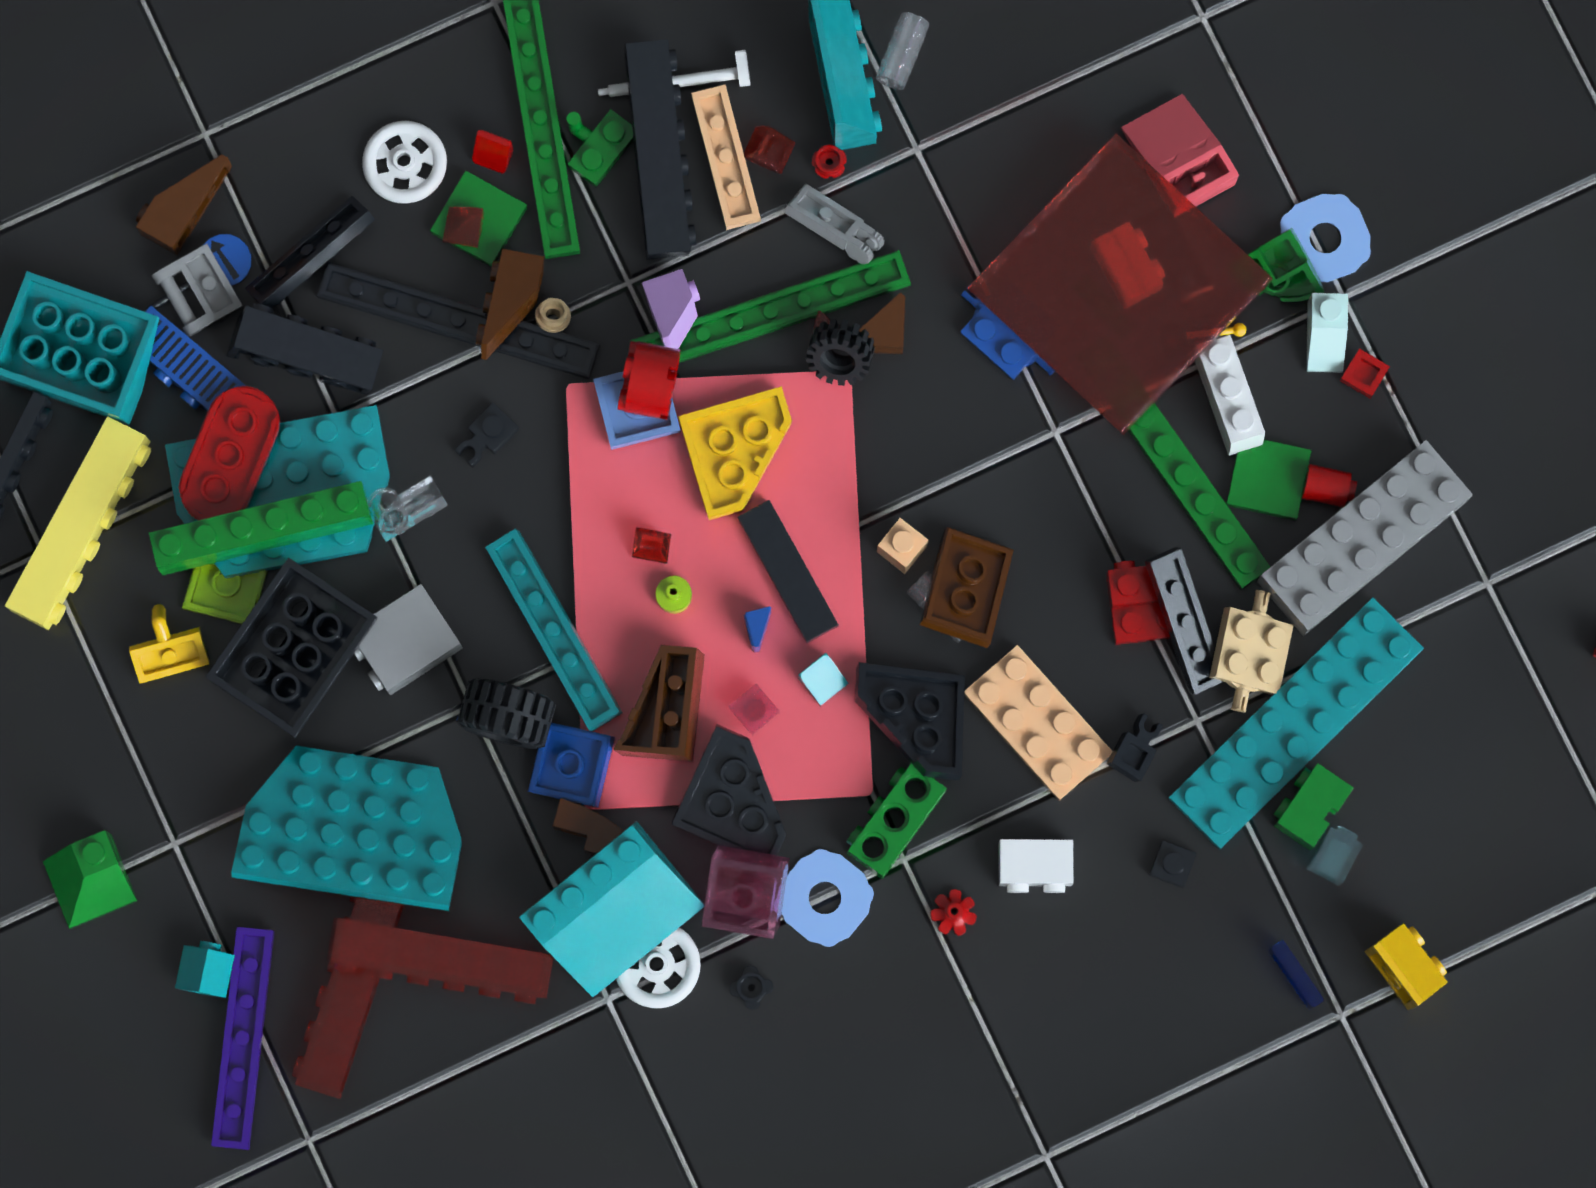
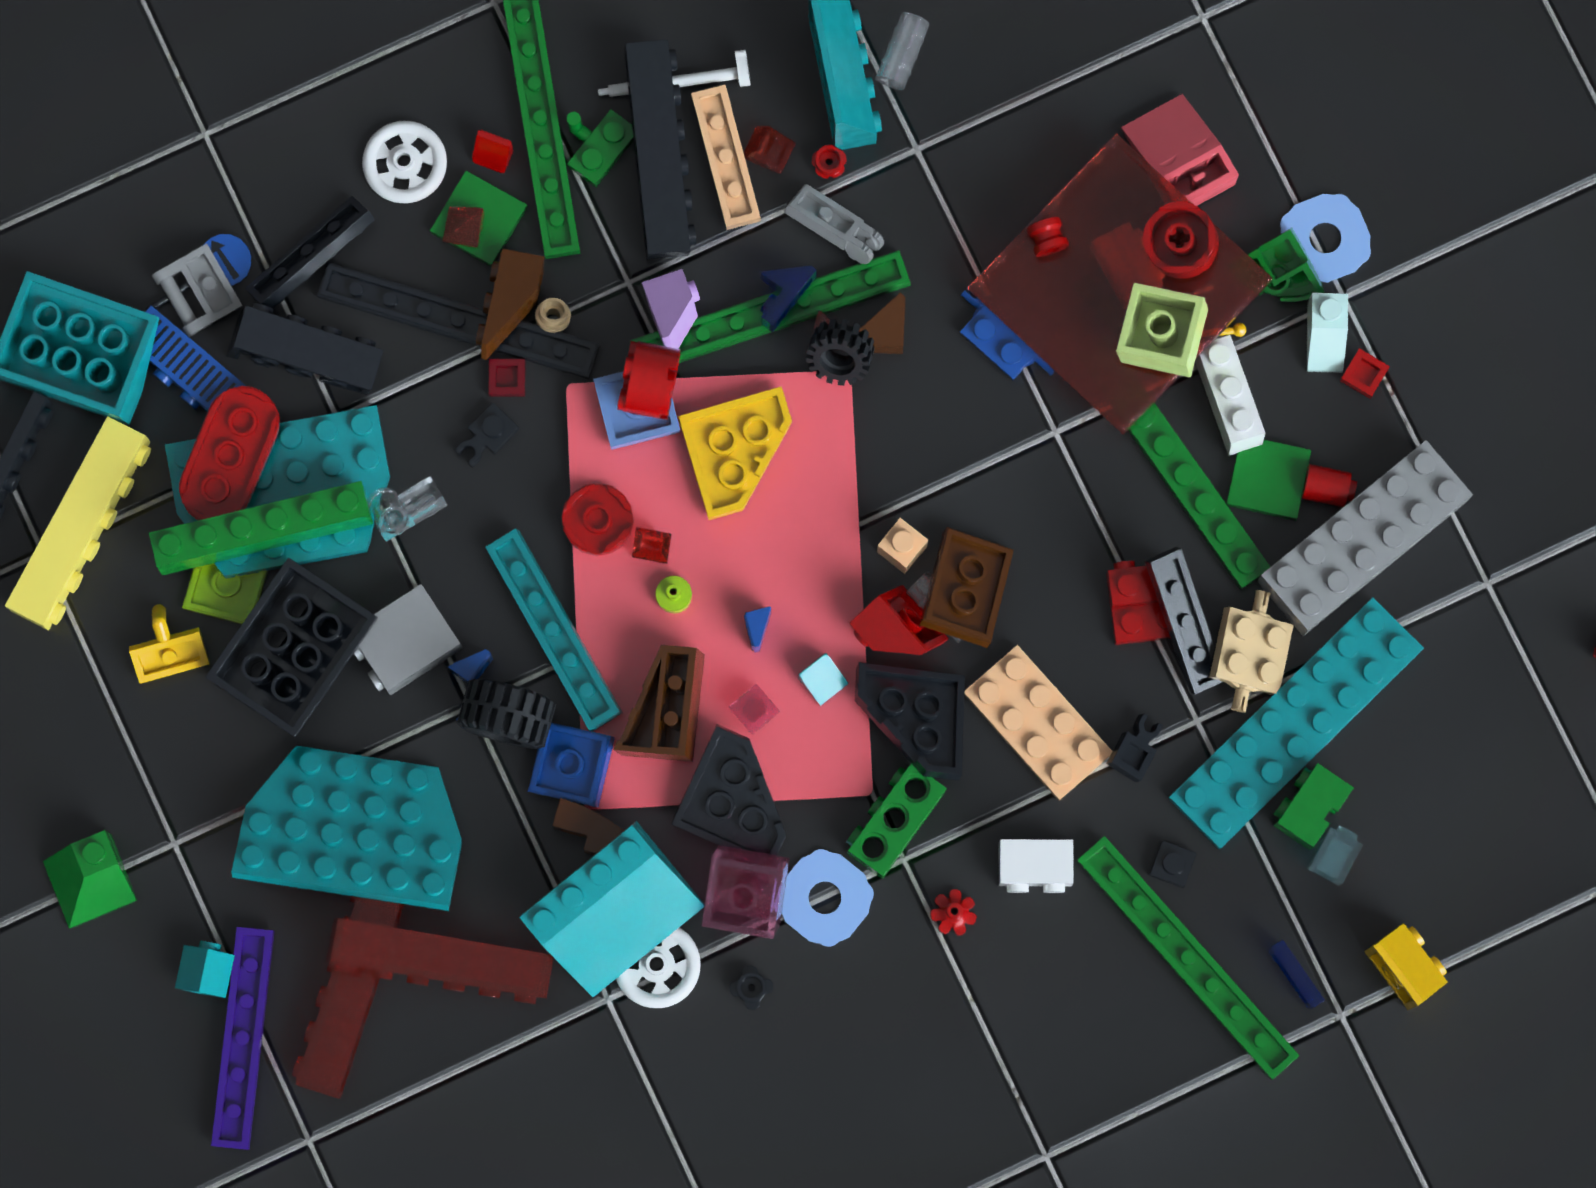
reddish brown slope [136,155,232,256] -> none
black tile [738,500,839,643] -> none
none -> blue slope [448,649,493,684]
none -> dark red tile [489,359,526,397]
none -> red tile [562,484,634,556]
none -> clear blue slope [760,266,817,333]
none -> red slope [849,585,949,655]
none -> red wheel [1026,217,1069,257]
none -> green plate [1077,836,1300,1080]
none -> yellowish green brick [1116,283,1208,377]
none -> red brick [1143,201,1219,279]

